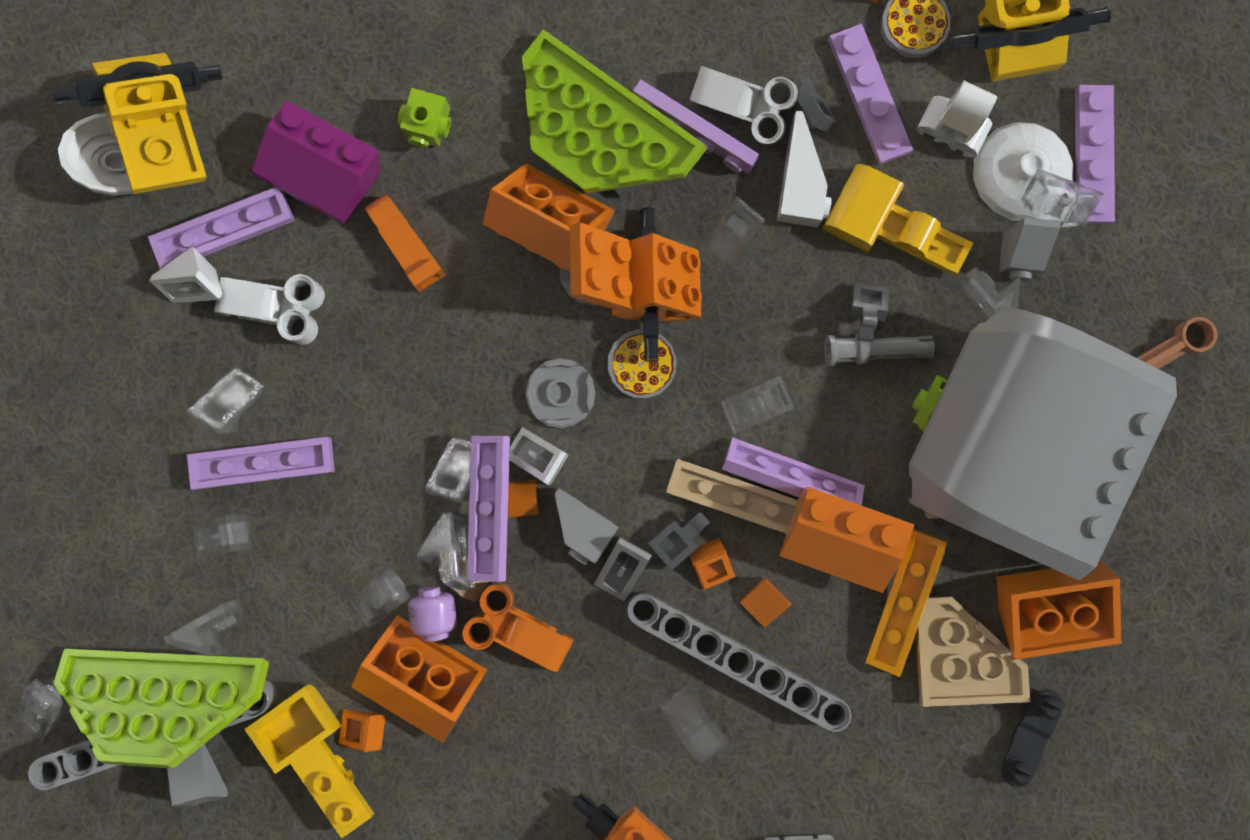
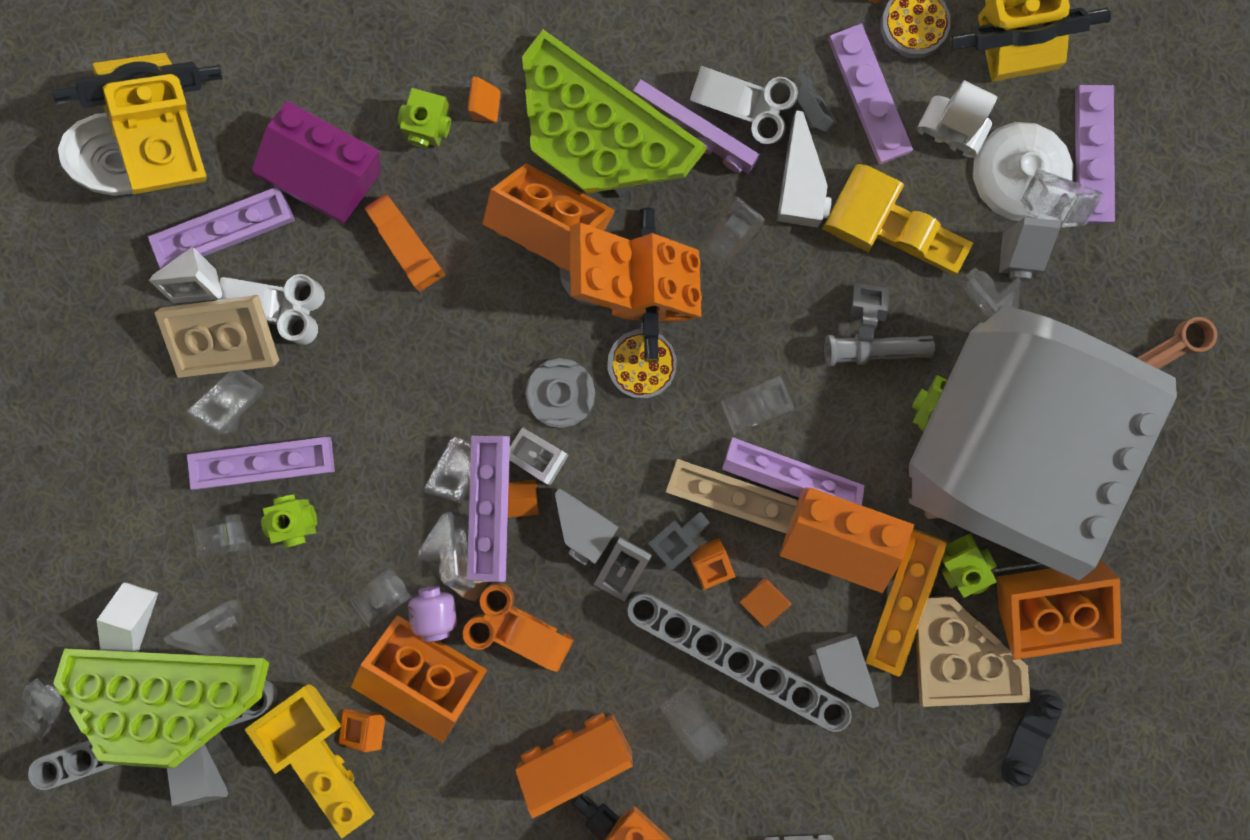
none -> white slope [97,582,158,652]
none -> tan plate [154,295,279,378]
none -> lime brick [261,494,317,548]
none -> orange slope [468,76,501,123]
none -> orange slope [515,713,633,819]
none -> light grey slope [808,633,879,708]
none -> lime brick [941,533,997,598]

